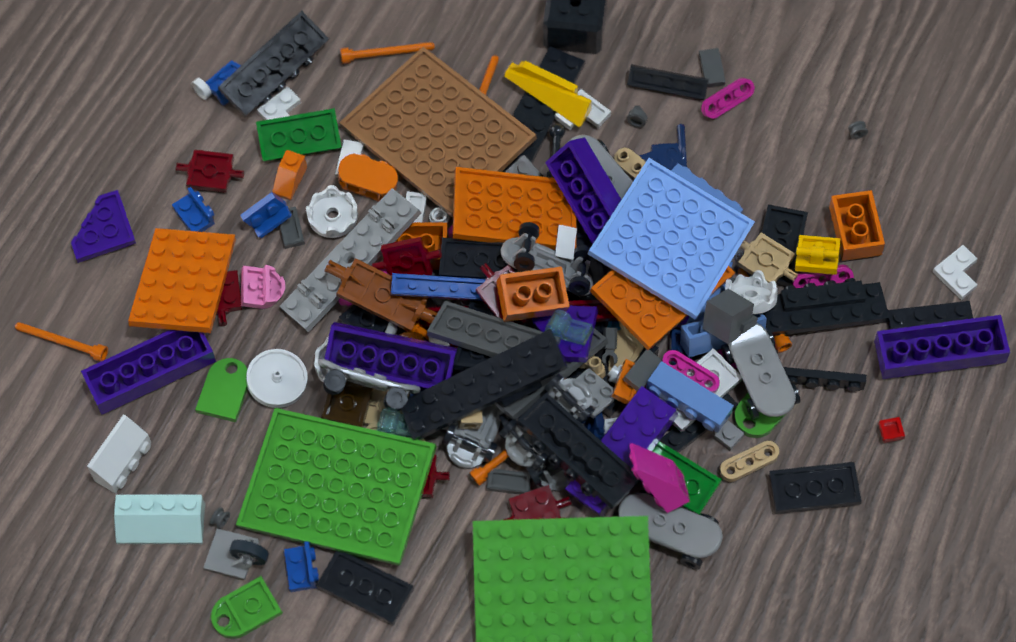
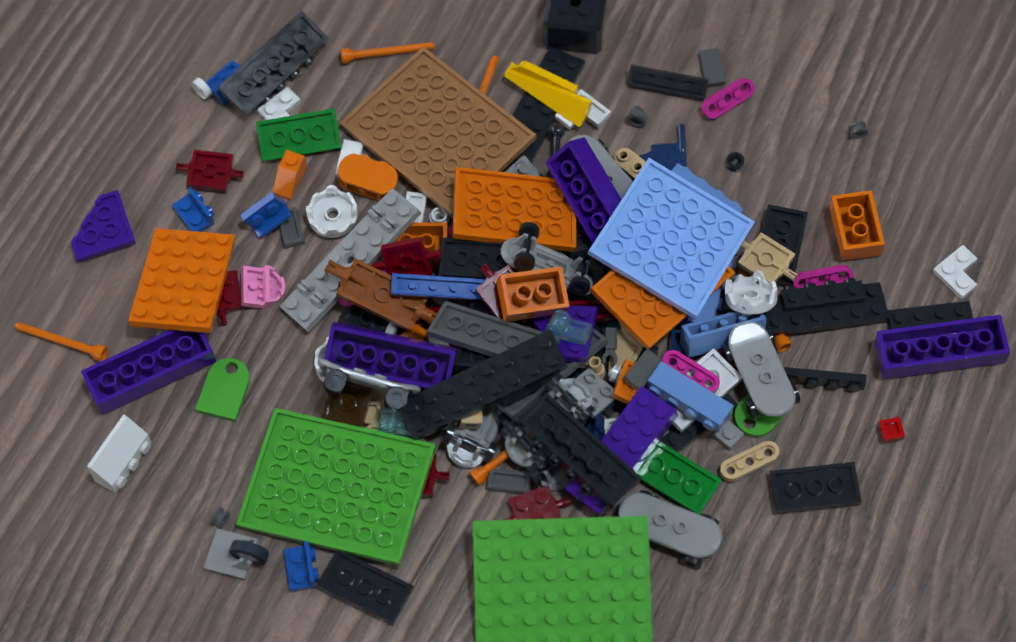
light aqua slope [114,495,205,544] -> none
bright green tile [211,576,283,639] -> none
white piece [246,349,308,408] -> none
white sticker [555,225,577,260] -> none
dark pink slope [629,443,690,513] -> none
dark grey plate [702,289,758,344] -> none
yellow plate [795,235,841,275] -> none
none -> black bush [726,152,745,172]

